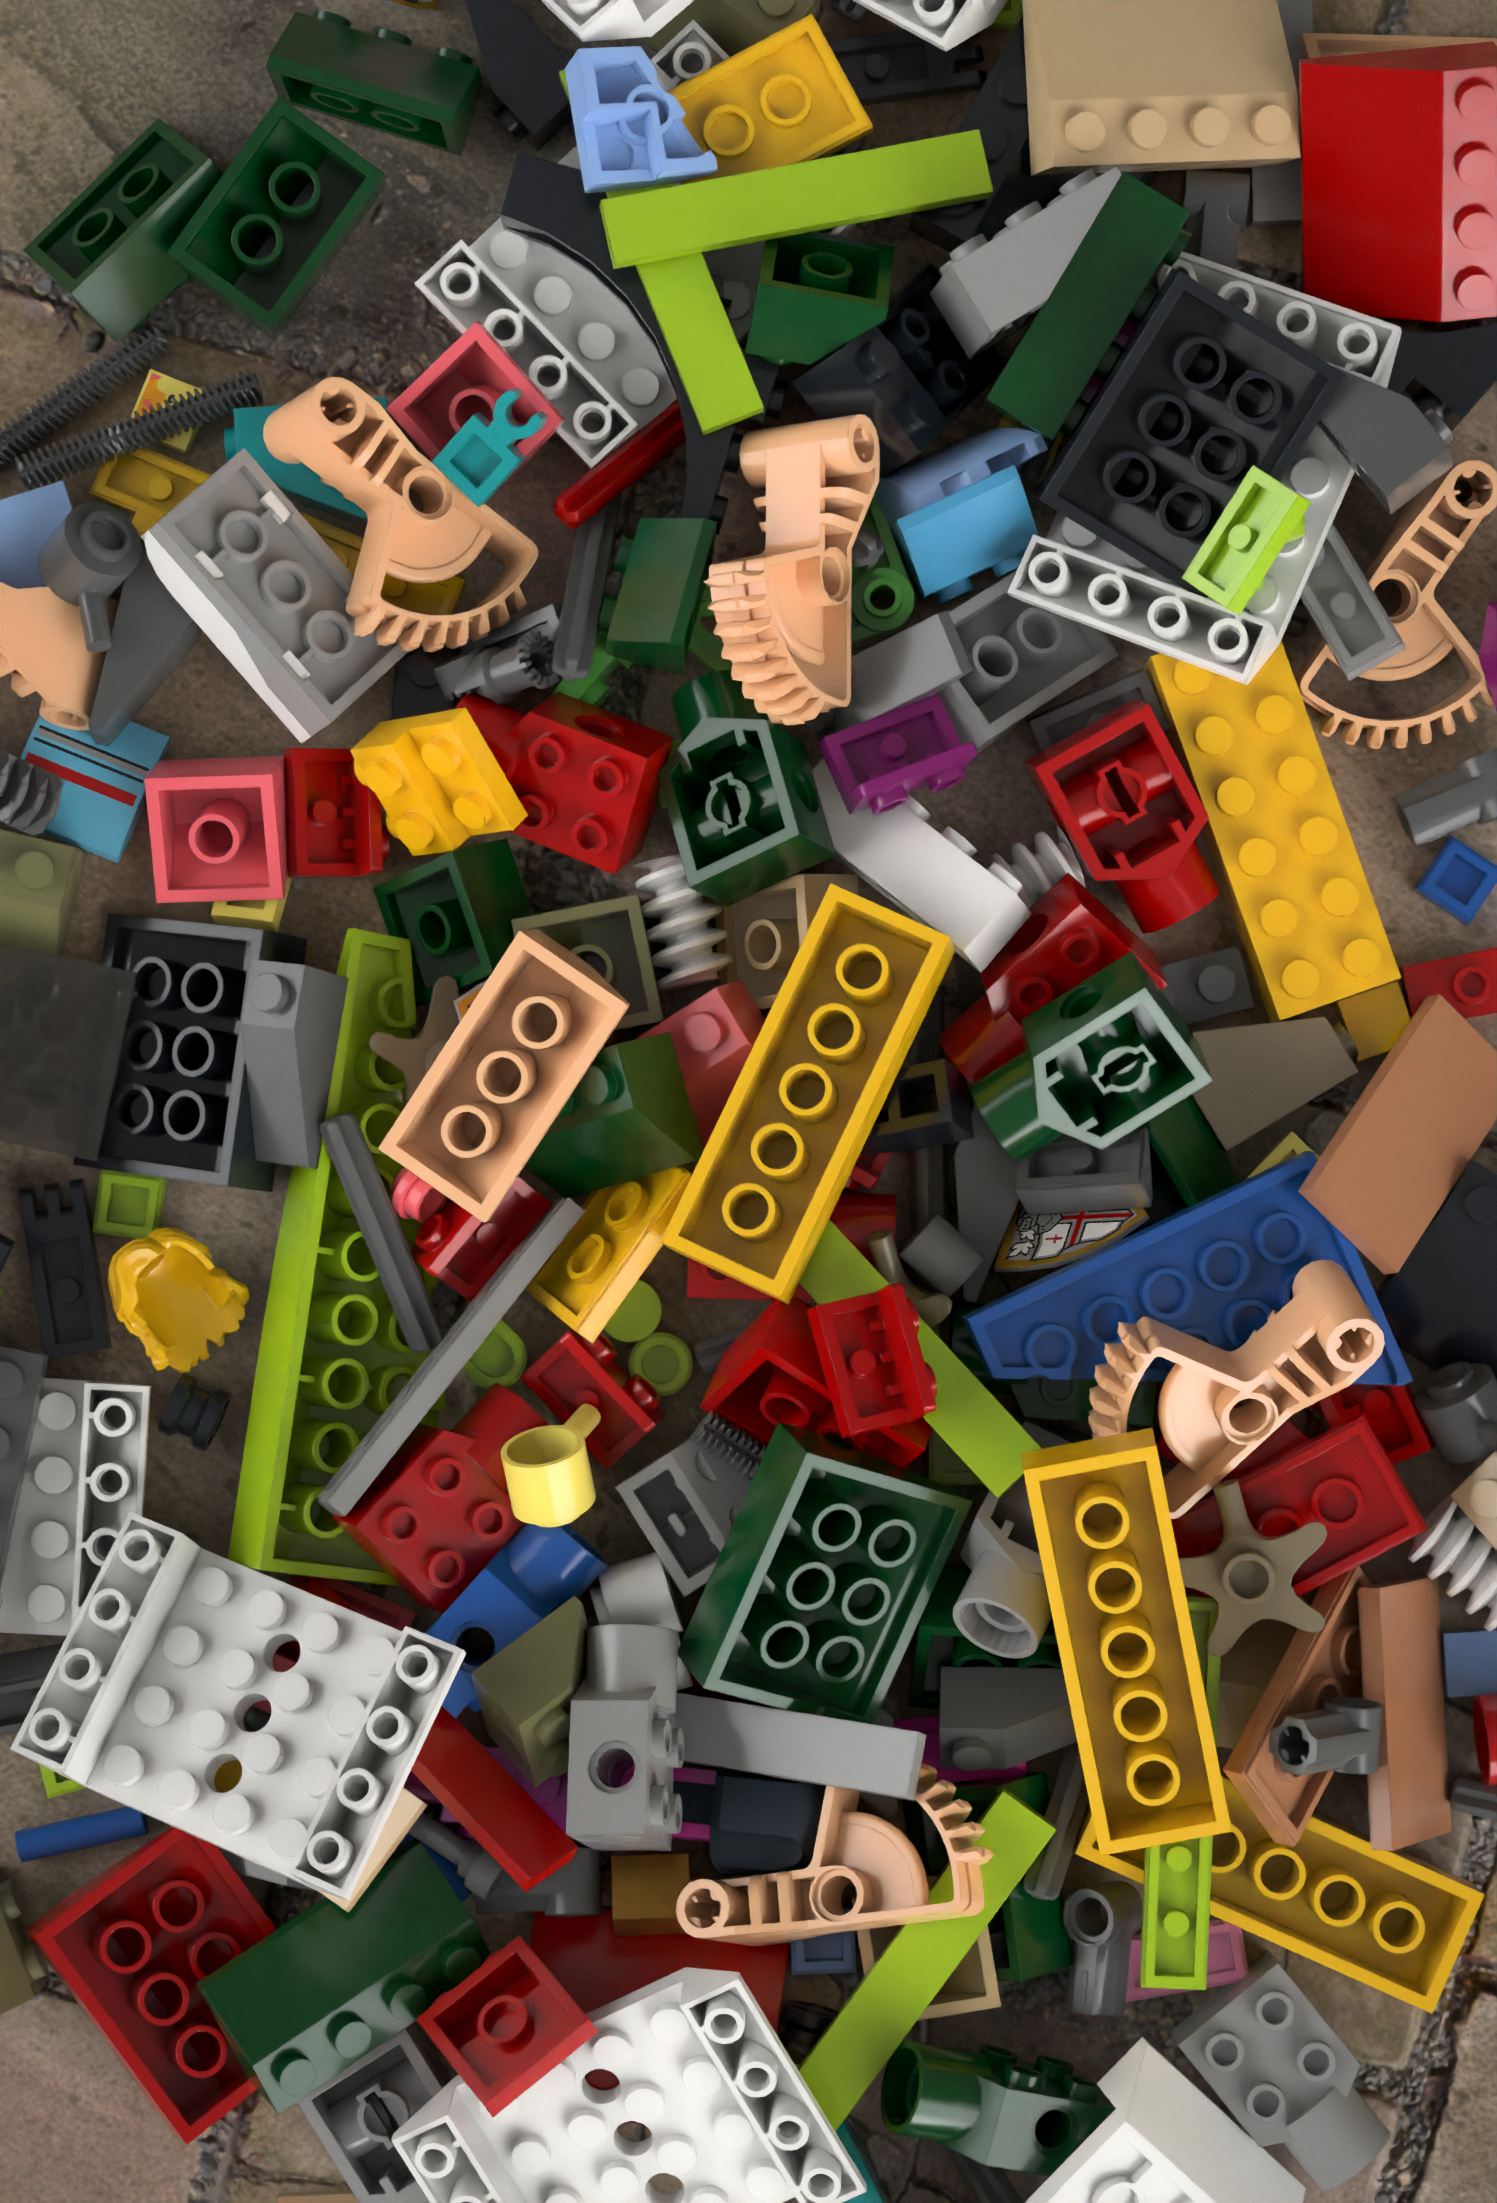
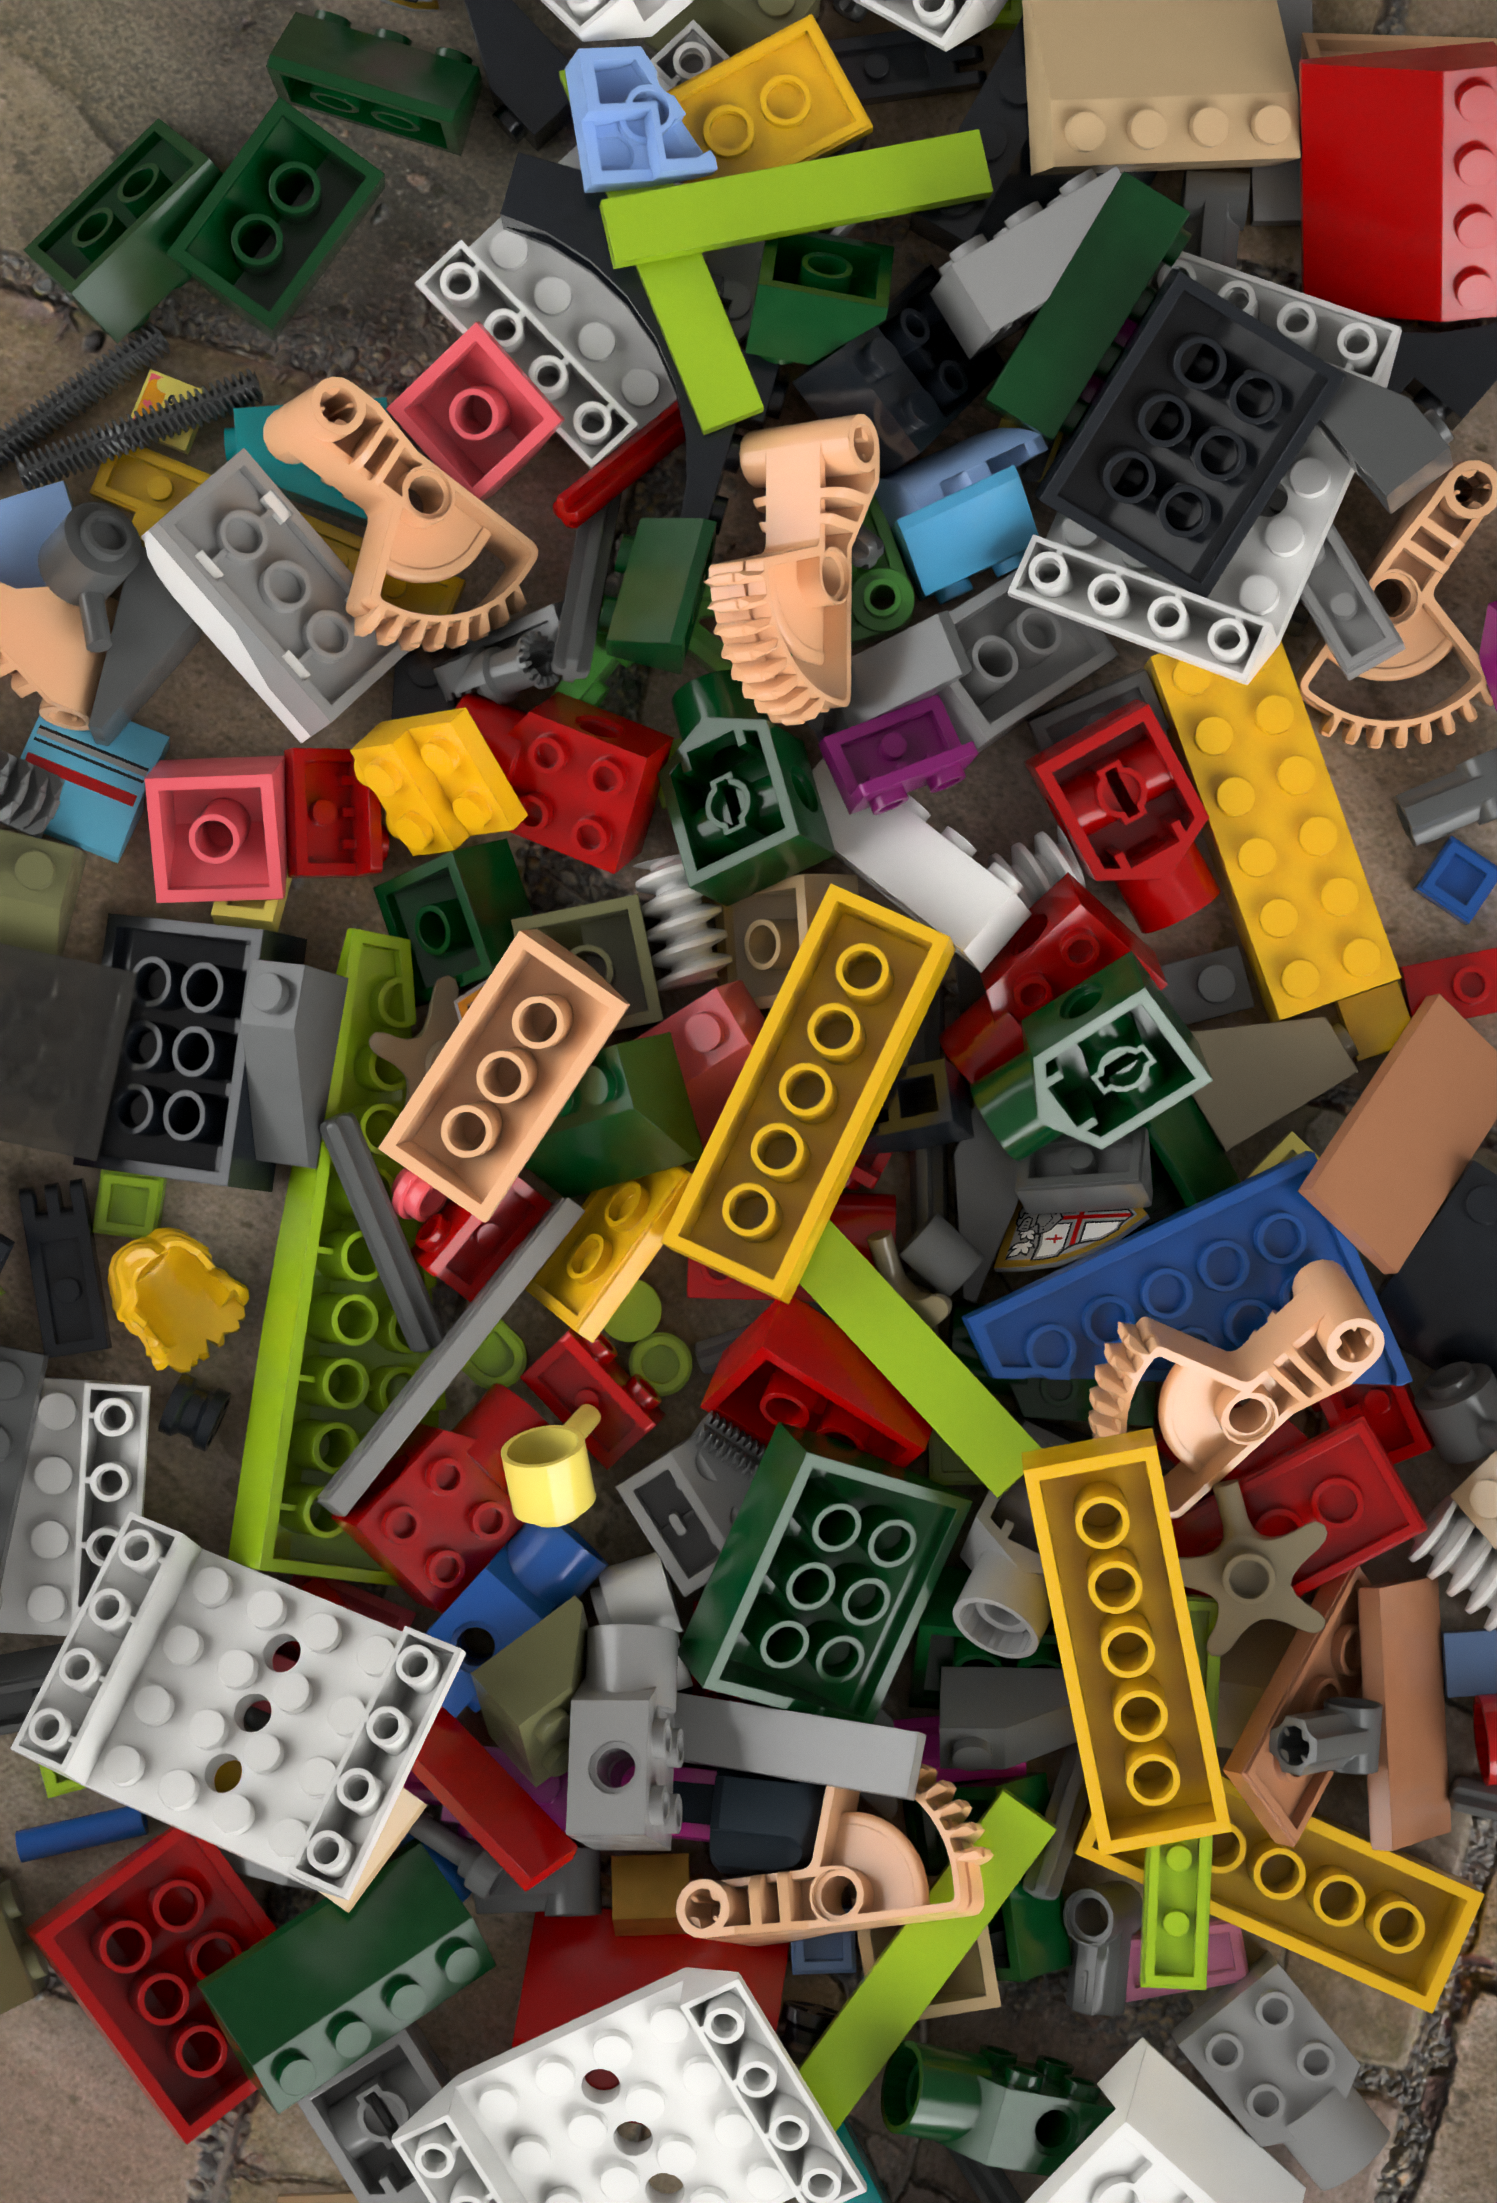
red plate [416,1935,598,2117] -> none
teal plate [432,387,548,507] -> none
red bracket [807,1283,937,1438] -> none
lime tile [1182,465,1311,615] -> none

